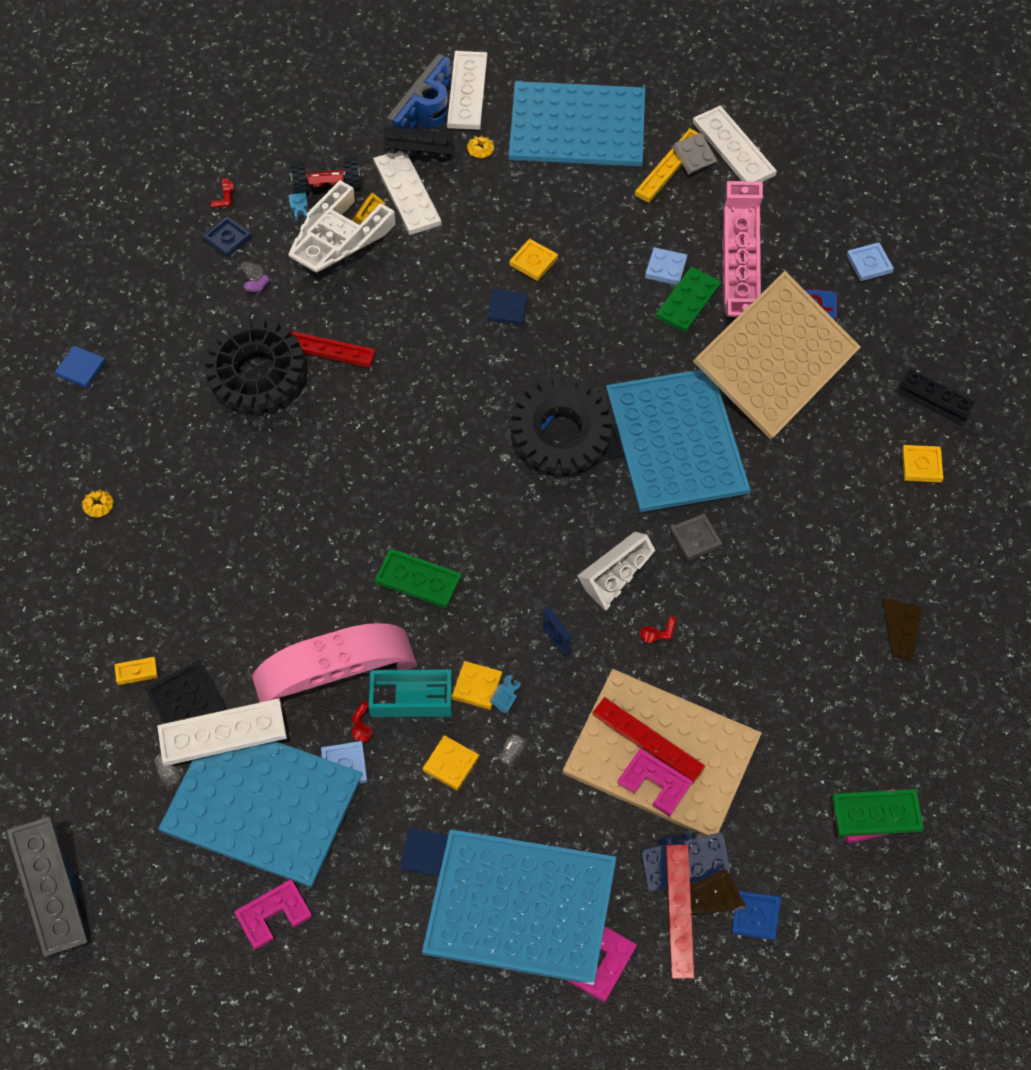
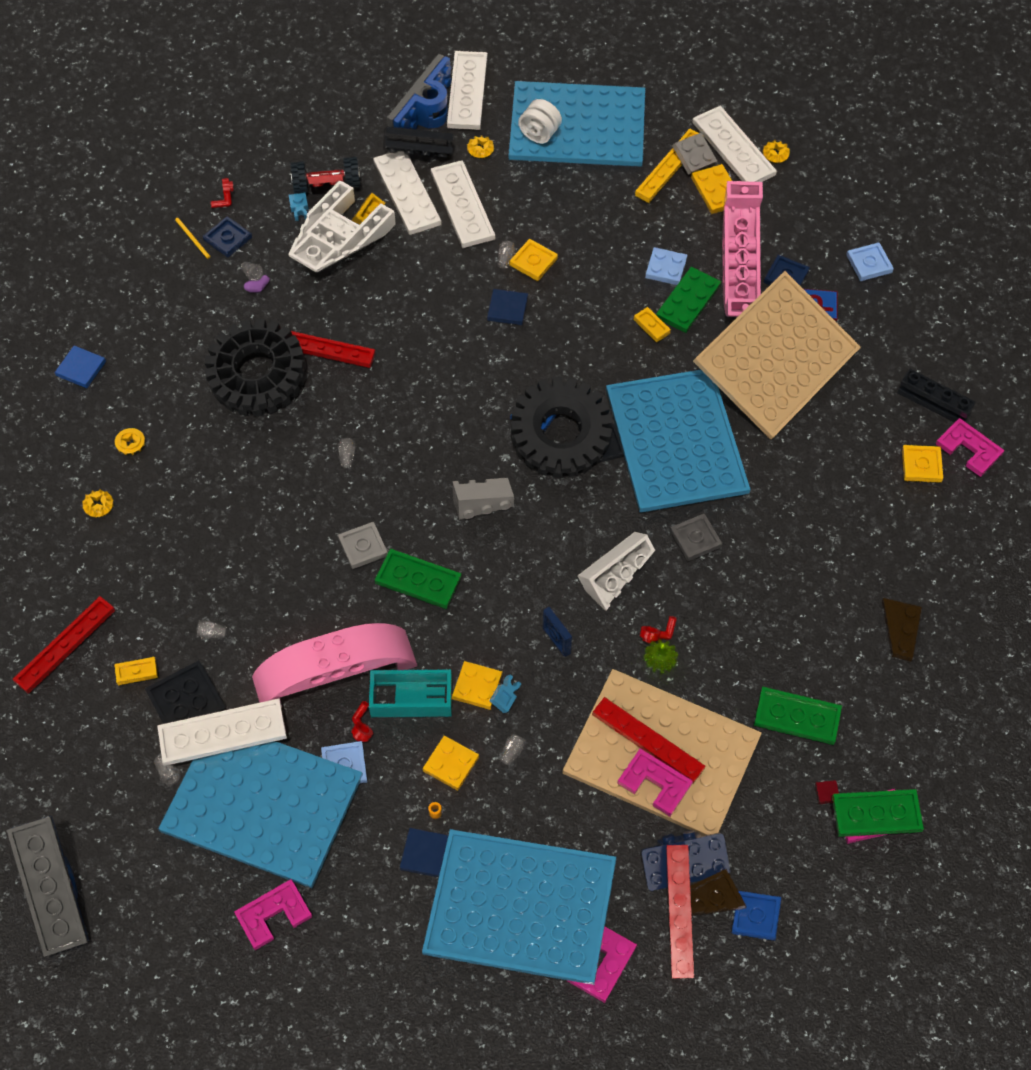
none -> red plate [13,596,115,694]
none -> yellow gear [115,428,145,455]
none -> yellow axle [175,217,210,259]
none -> clear cone [196,619,227,639]
none -> clear cone [337,438,356,468]
none -> light grey plate [338,522,388,569]
none -> light orange piece [428,802,442,819]
none -> white plate [431,160,495,248]
none -> light grey wedge [453,478,514,520]
none -> clear cone [497,241,516,268]
none -> white wheel [519,99,562,144]
none -> yellow plate [634,307,671,343]
none -> clear neon green gear [644,639,678,674]
none -> yellow plate [691,164,732,214]
none -> green plate [754,687,842,745]
none -> yellow gear [763,140,790,163]
none -> dark blue tile [764,255,810,286]
none -> dark red tile [815,780,839,804]
none -> dark pink plate [936,418,1005,477]

